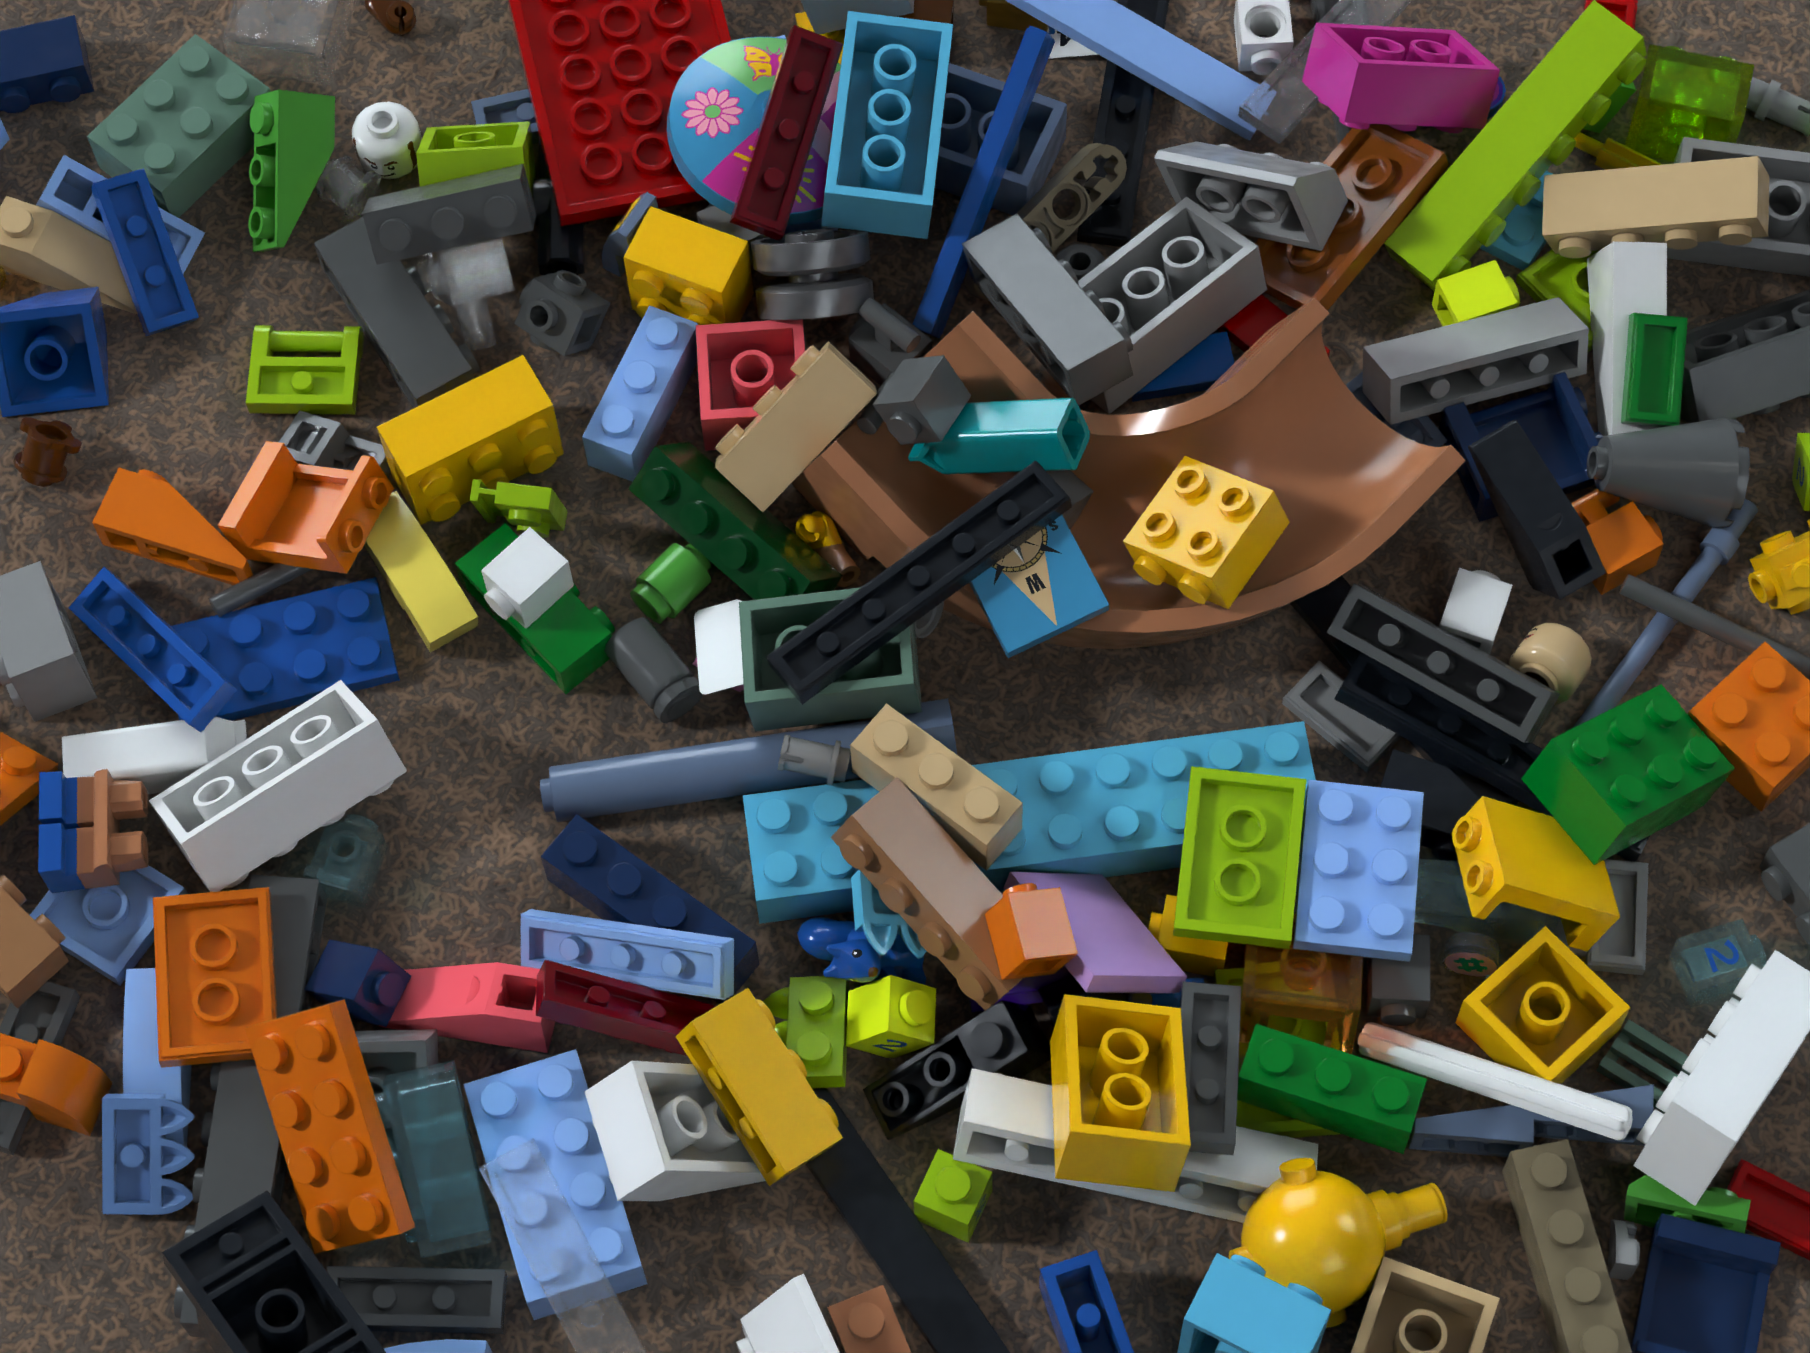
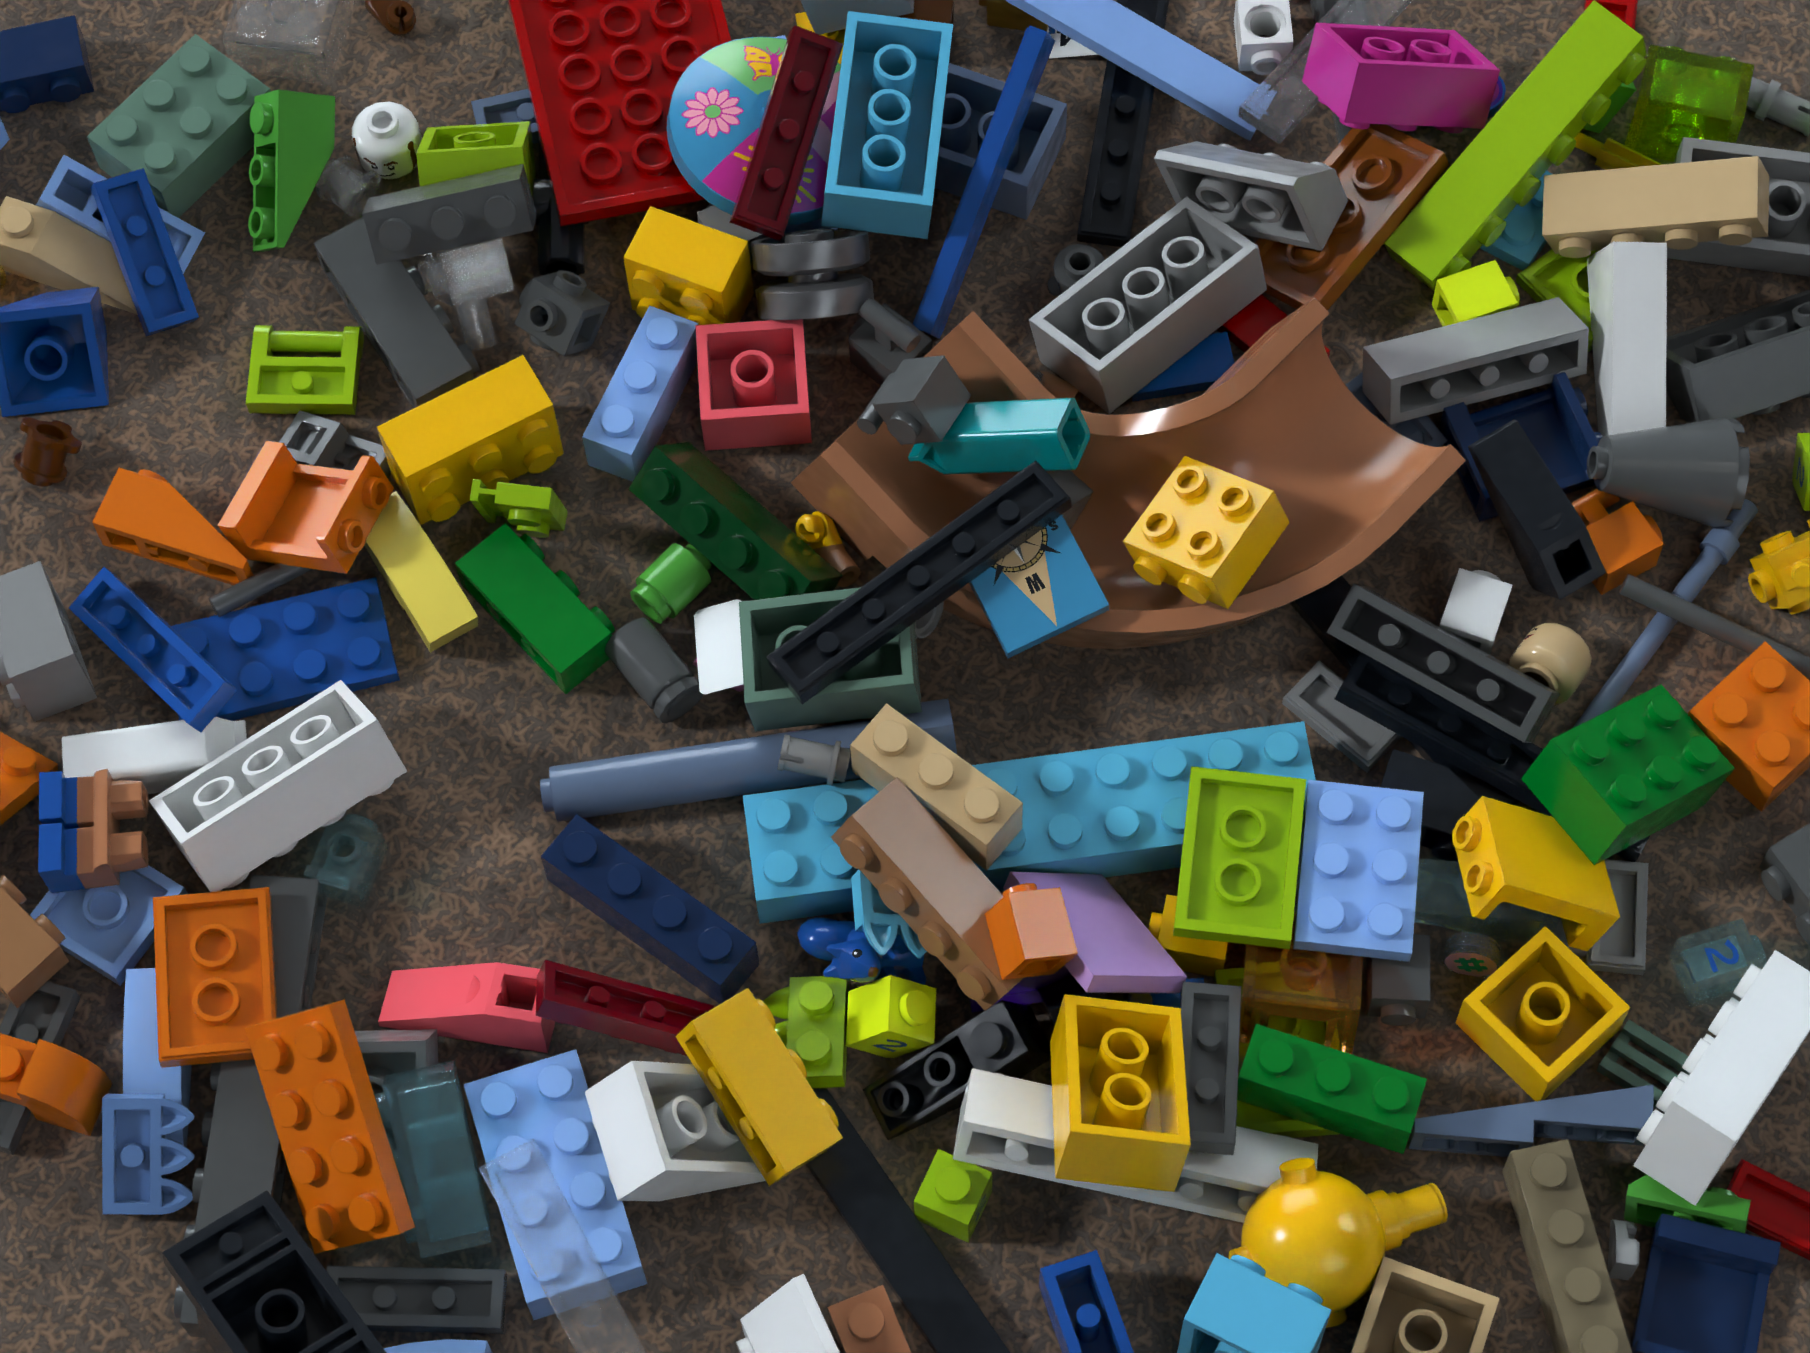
dark blue brick [304,939,411,1027] -> none
white brick [481,527,574,629] -> none
light blue tile [521,909,734,1000] -> none
sand blue slope [602,192,658,277] -> none
tan brick [715,341,877,512] -> none
brick [962,213,1133,406] -> none
dark tan beam [964,143,1127,301] -> none
white axle [1358,1022,1633,1141] -> none
green tile [1621,313,1688,427] -> none

